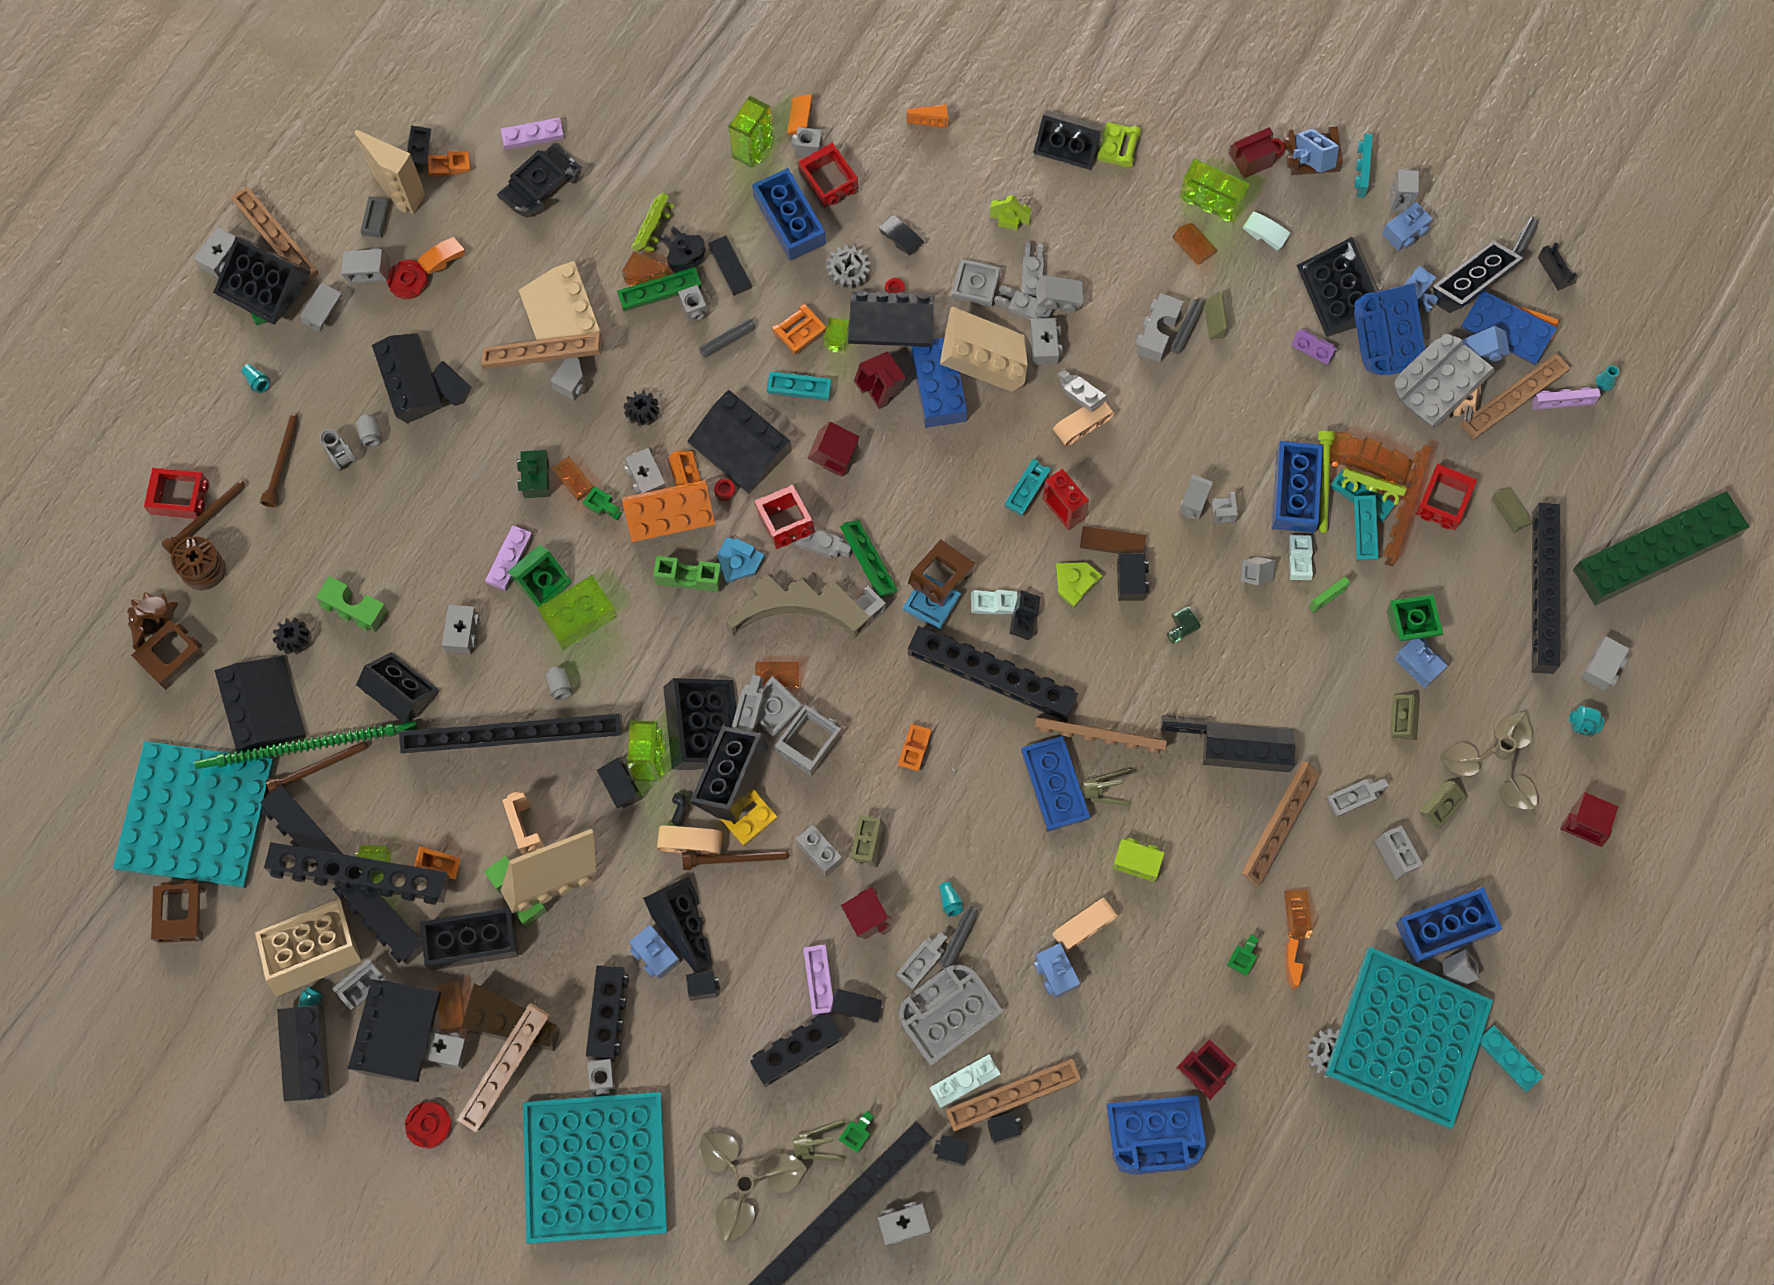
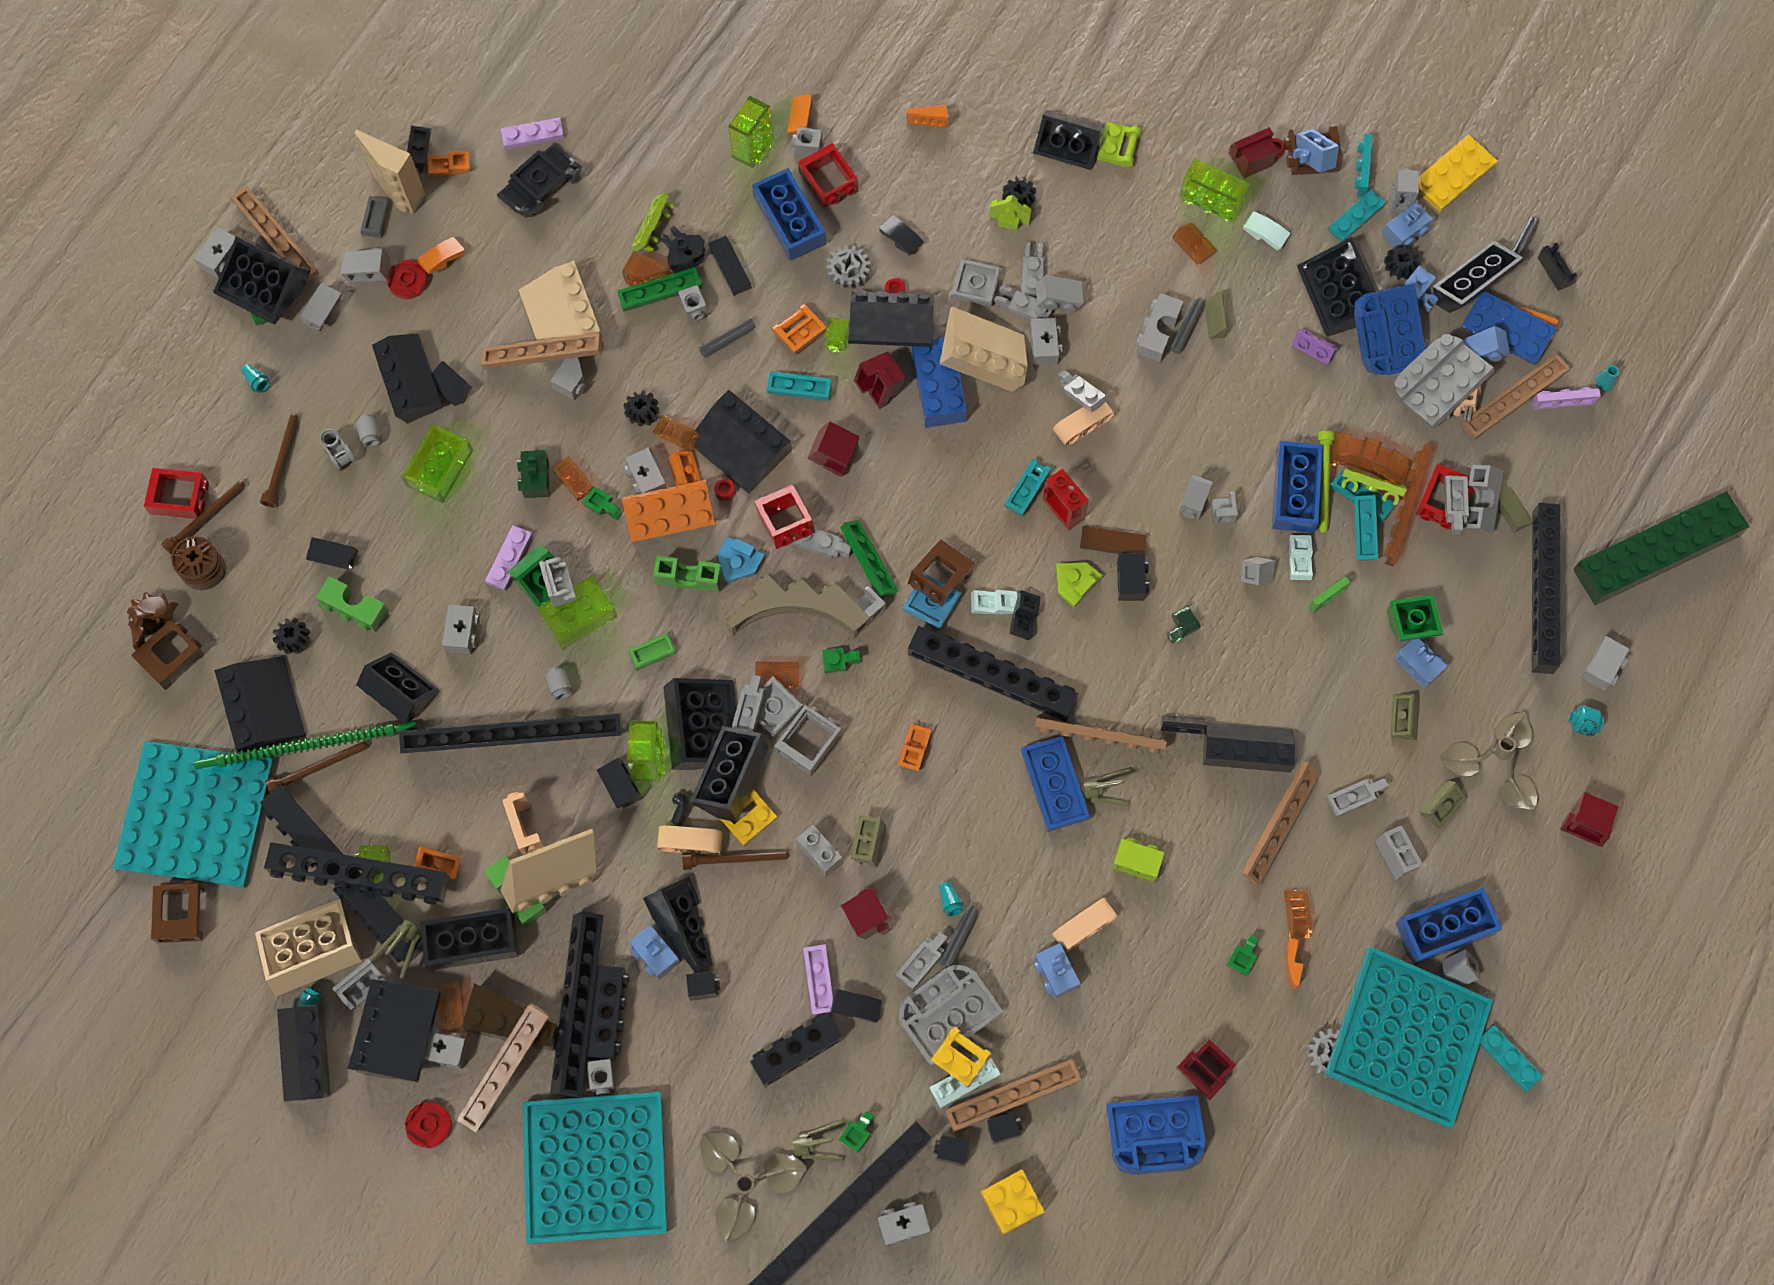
none -> black hinge [306,537,358,570]
none -> olive plant [373,920,420,980]
none -> clear neon green brick [401,424,474,503]
none -> light grey hinge [539,557,577,608]
none -> black brick [550,911,604,1098]
none -> bright green tile [628,633,677,671]
none -> clear orange slope [652,415,699,452]
none -> green plate [822,648,861,674]
none -> yellow plate [931,1027,992,1088]
none -> yellow brick [980,1170,1045,1236]
none -> black gear [1002,176,1036,207]
none -> teal plate [1328,190,1386,242]
none -> black gear [1384,244,1420,280]
none -> yellow plate [1419,135,1498,212]
none -> light grey hinge [1444,476,1469,535]
none -> light grey arch [1463,465,1504,534]

